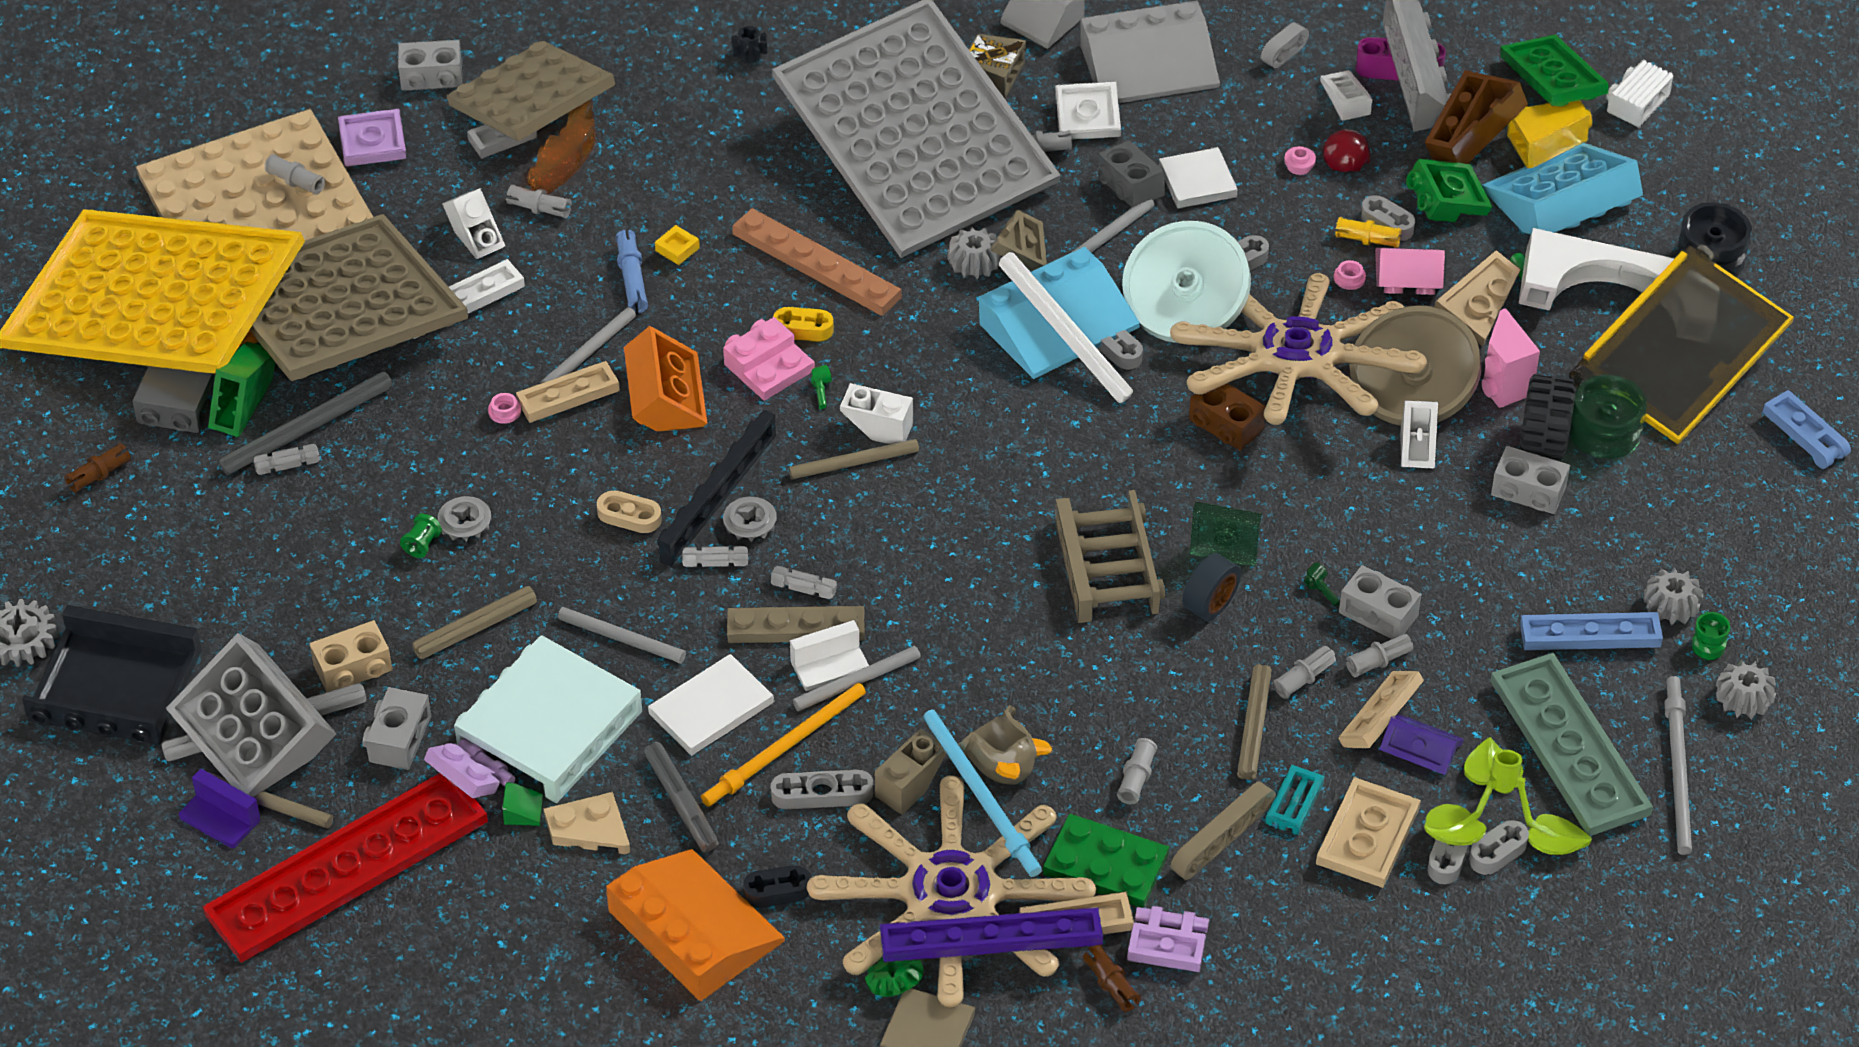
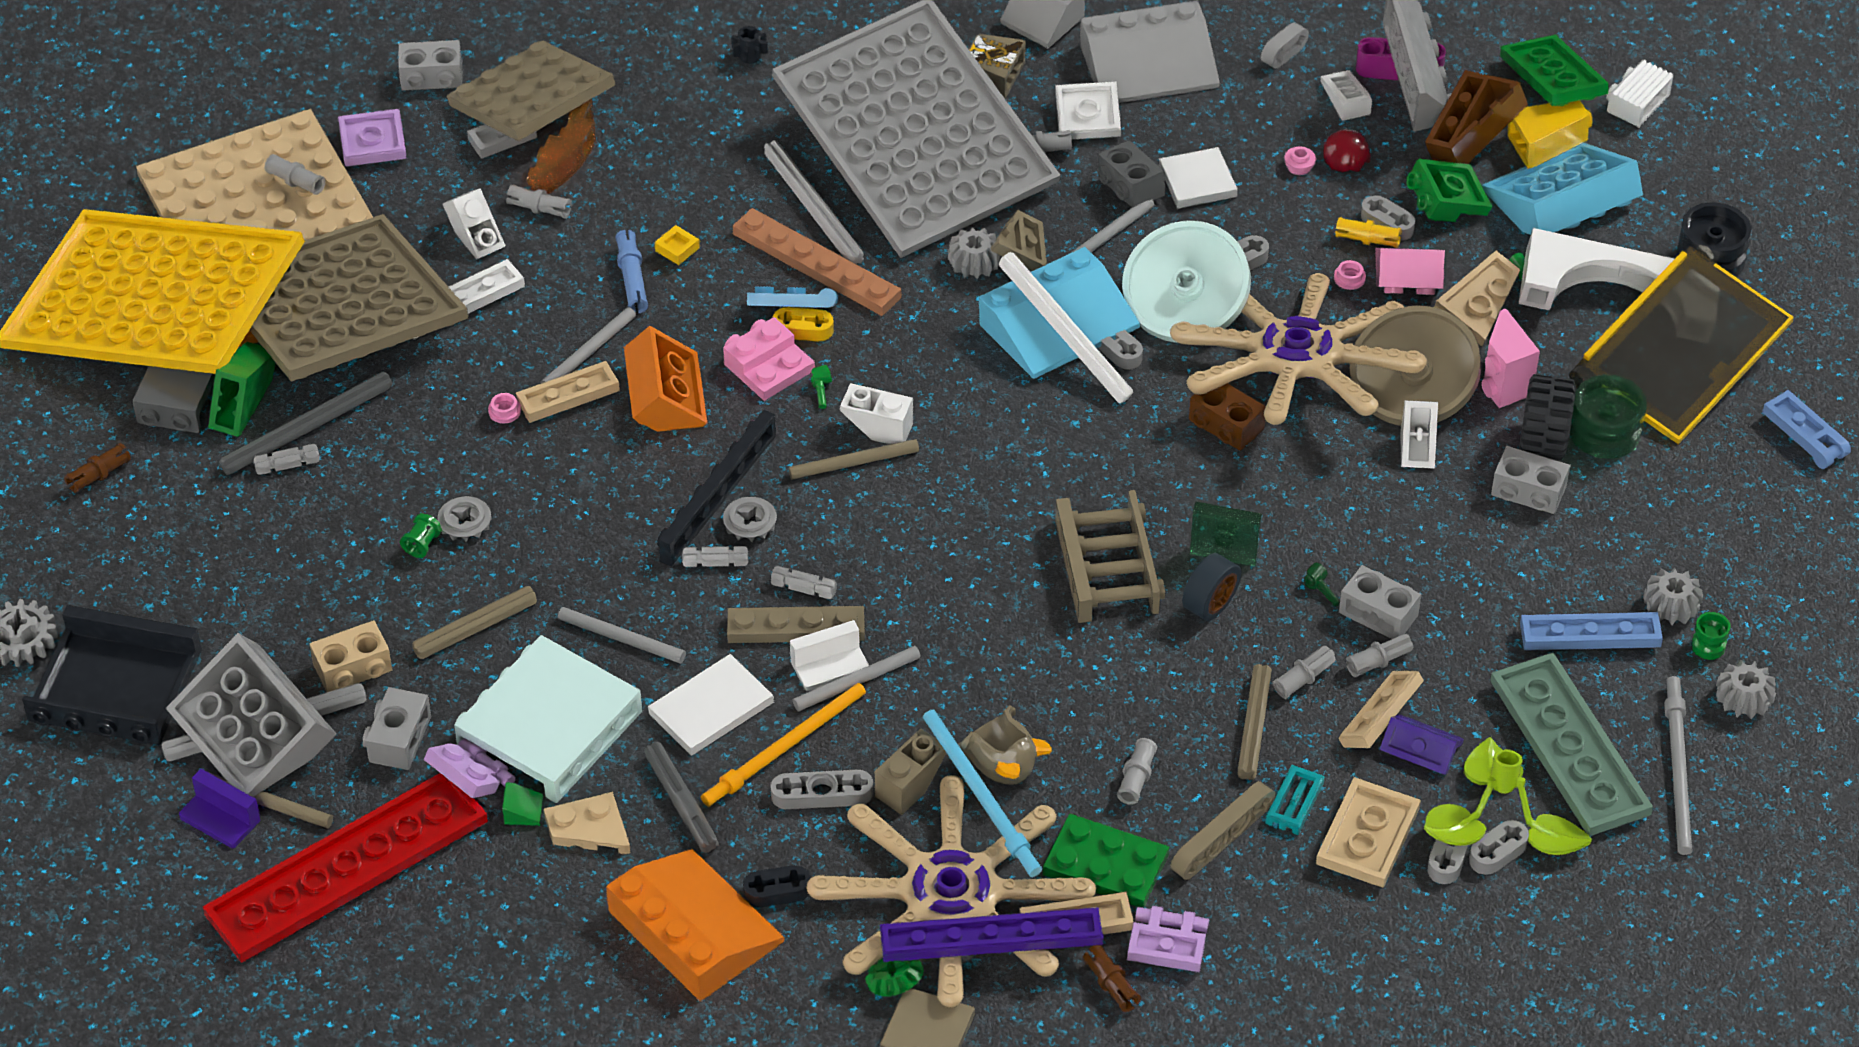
tan plate [597,491,662,533] -> none
none -> dark azure plate [747,287,838,308]
none -> light grey axle [764,140,864,265]

